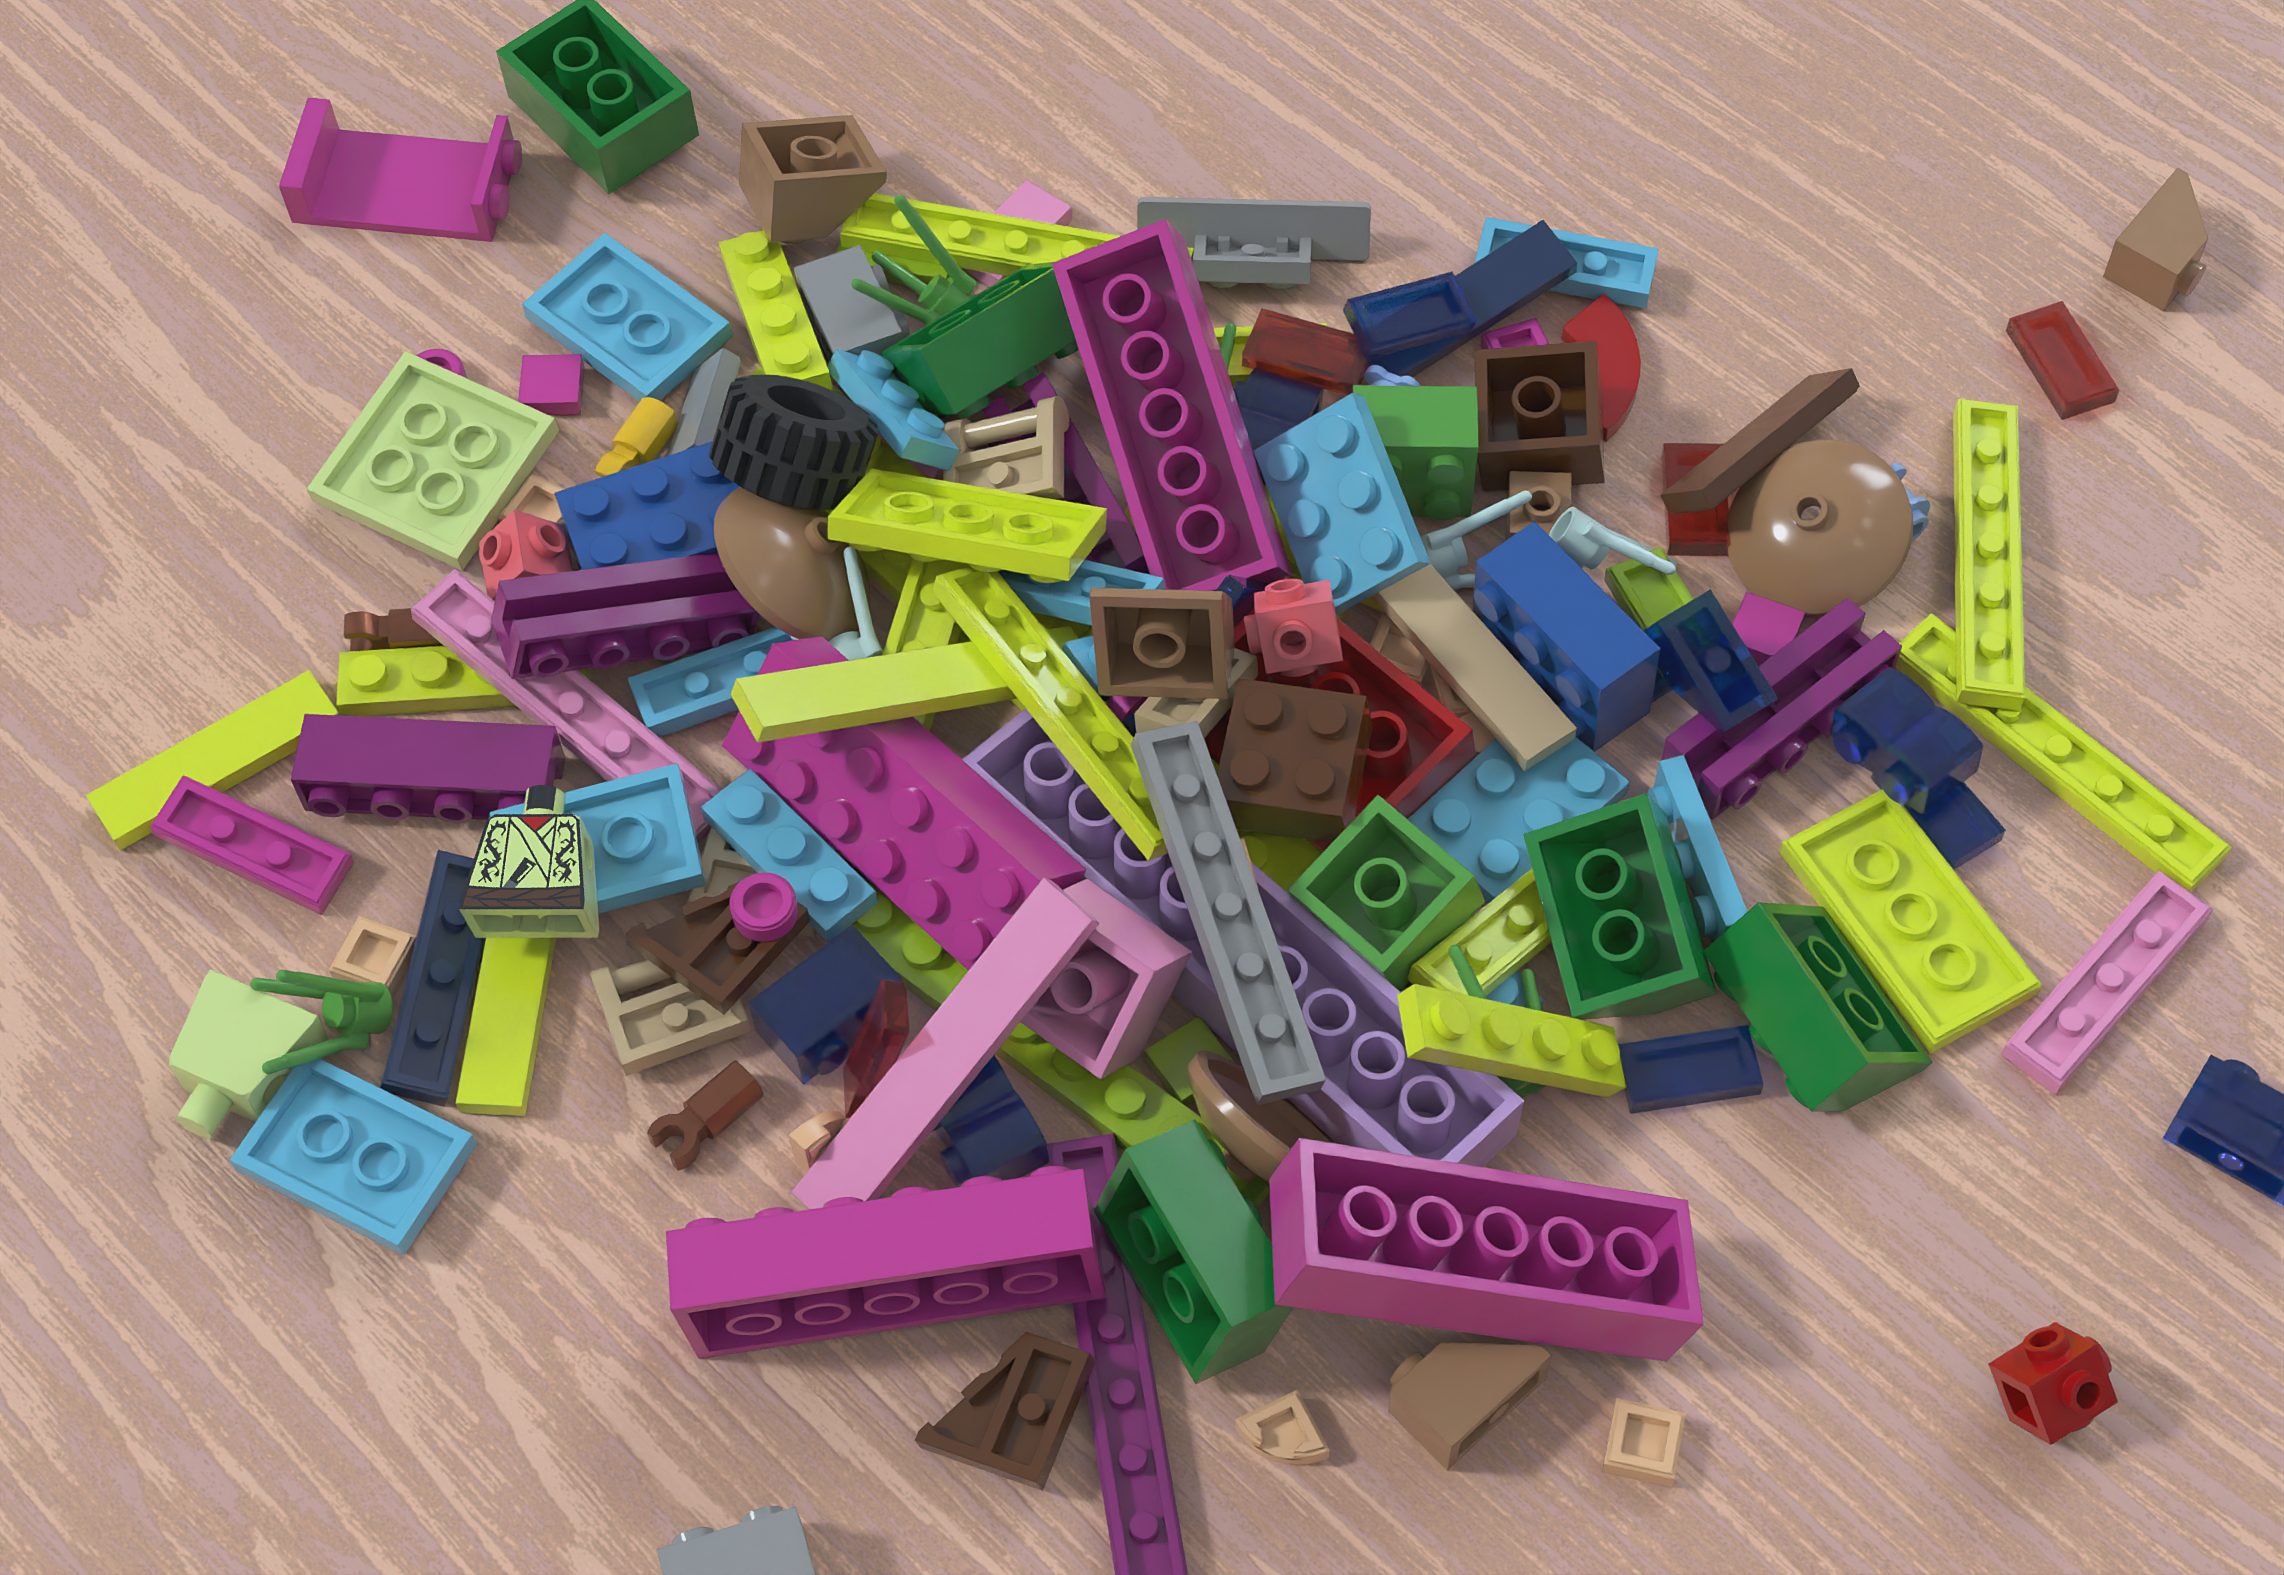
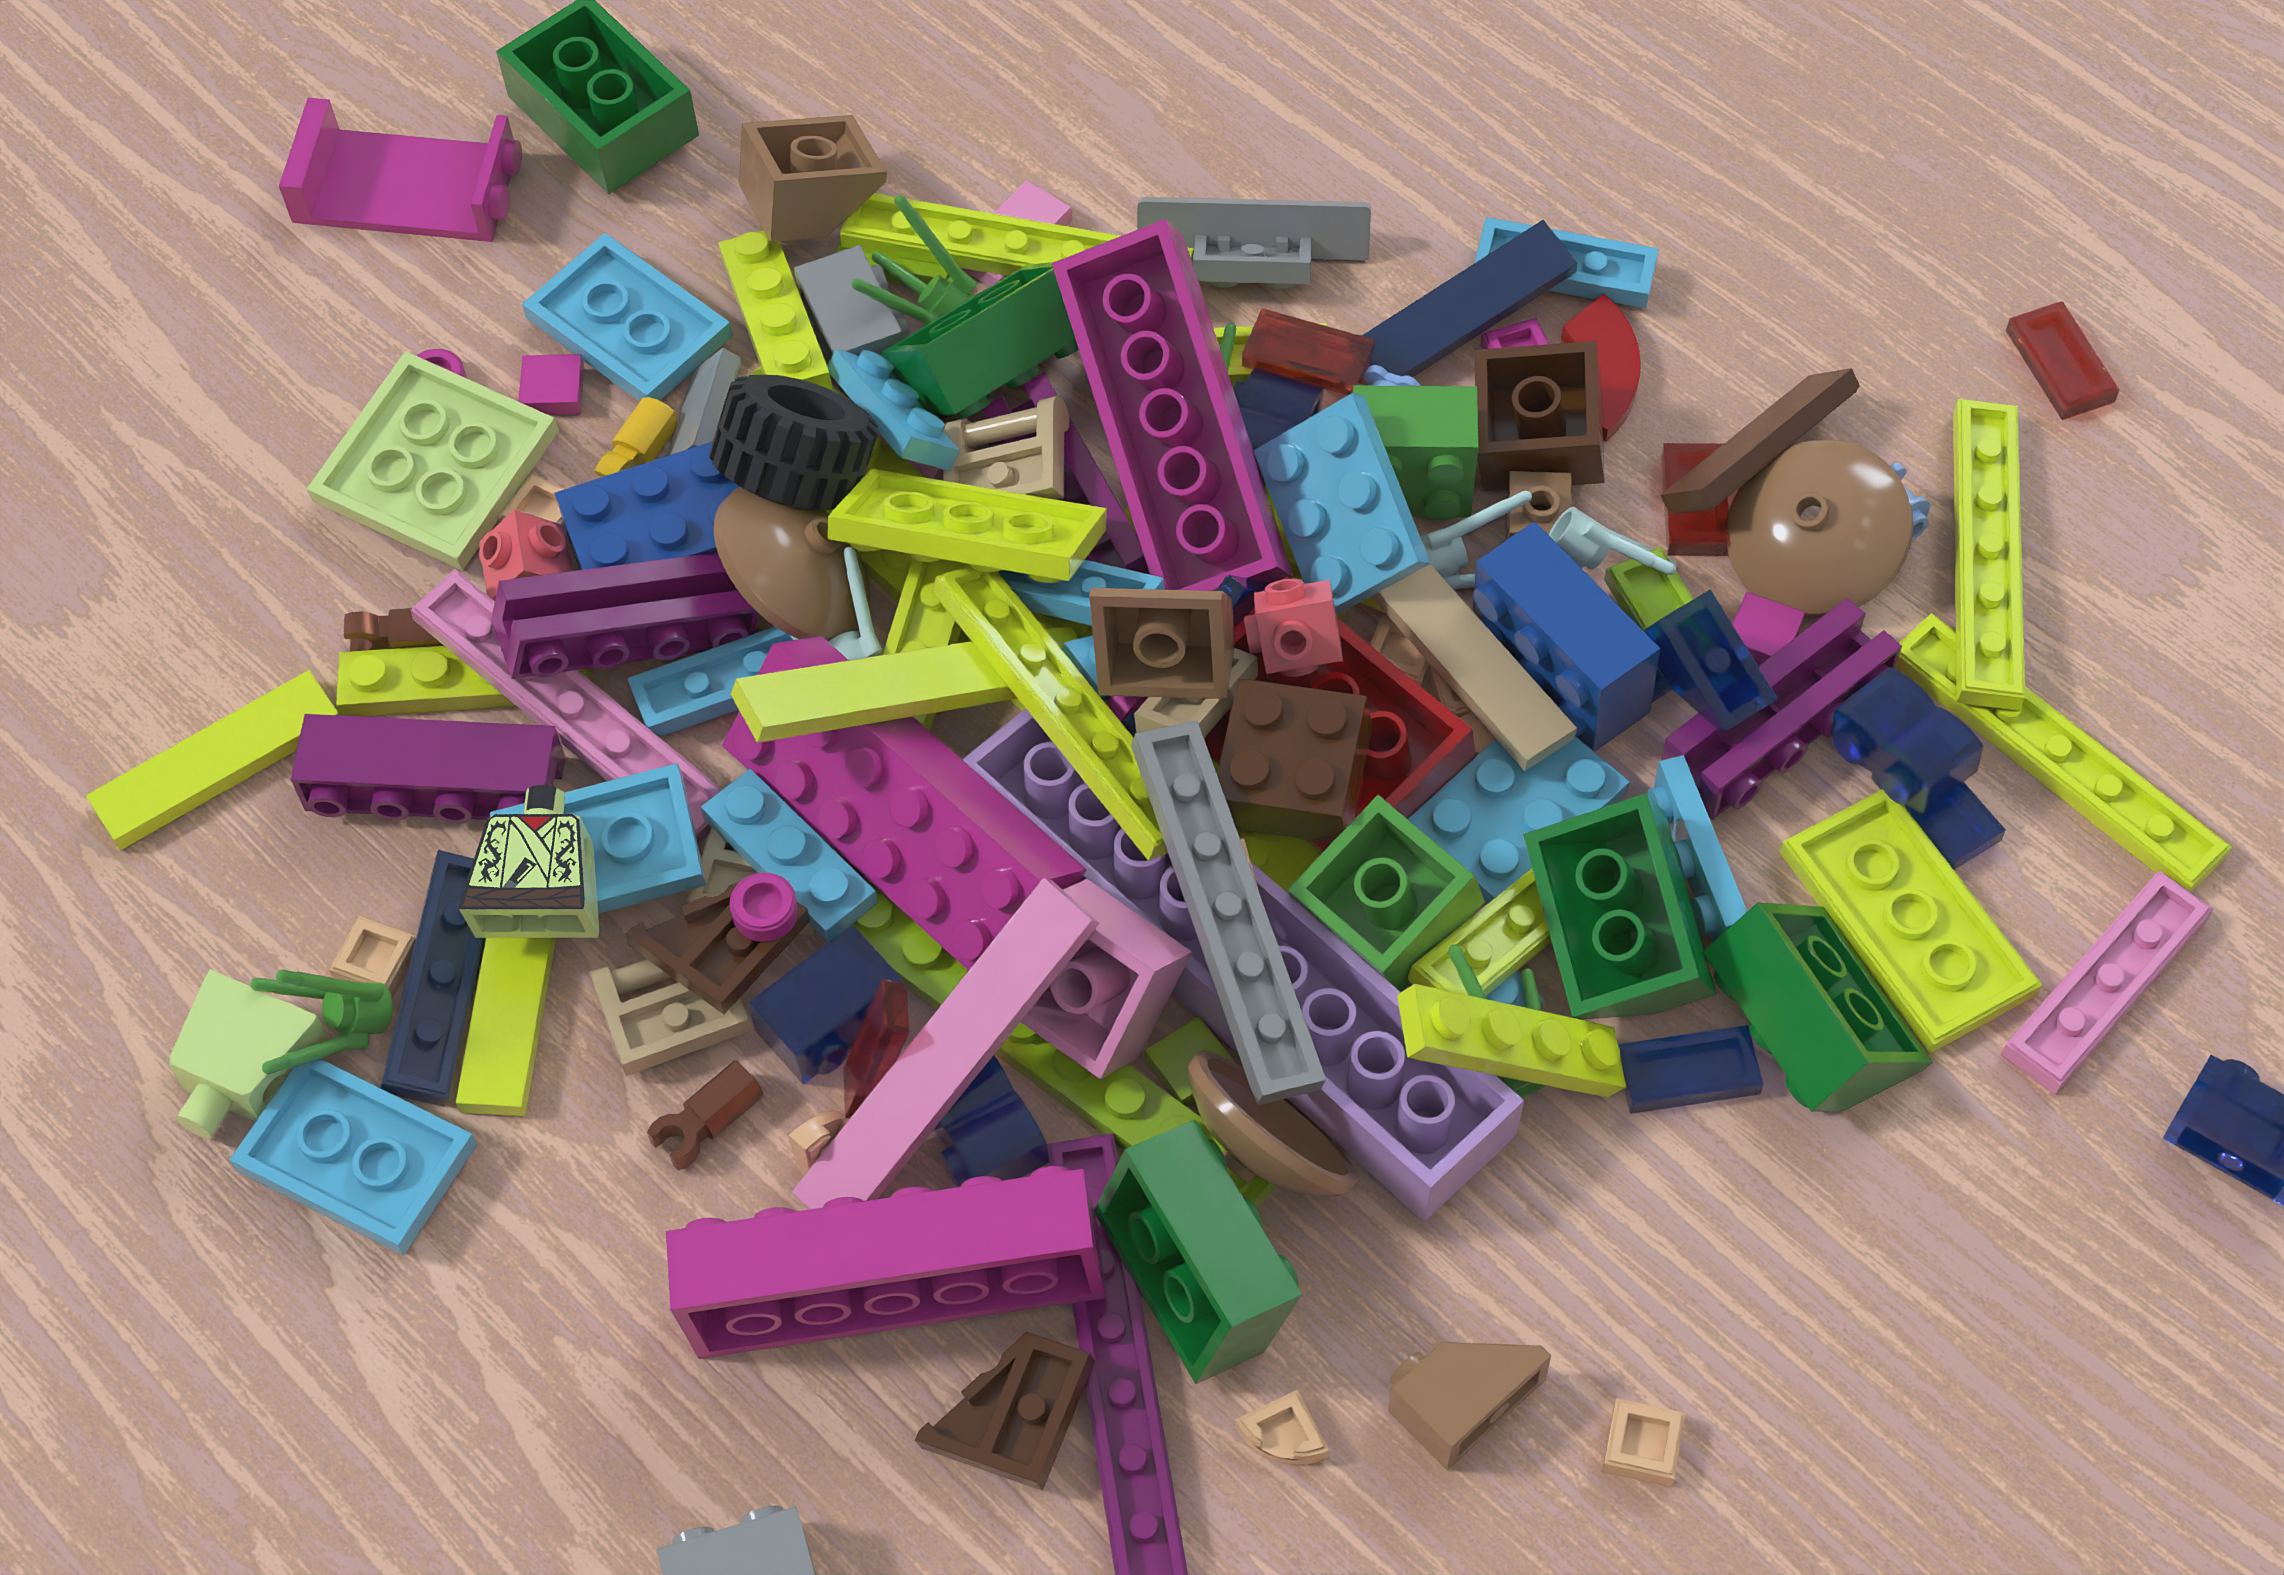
dark pink tile [150,775,354,915] -> none
dark pink brick [1269,1138,1704,1362] -> none
clear blue tile [1343,271,1477,360] -> none
red brick [1988,1322,2118,1445] -> none
medium nougat slope [2103,167,2208,312] -> none

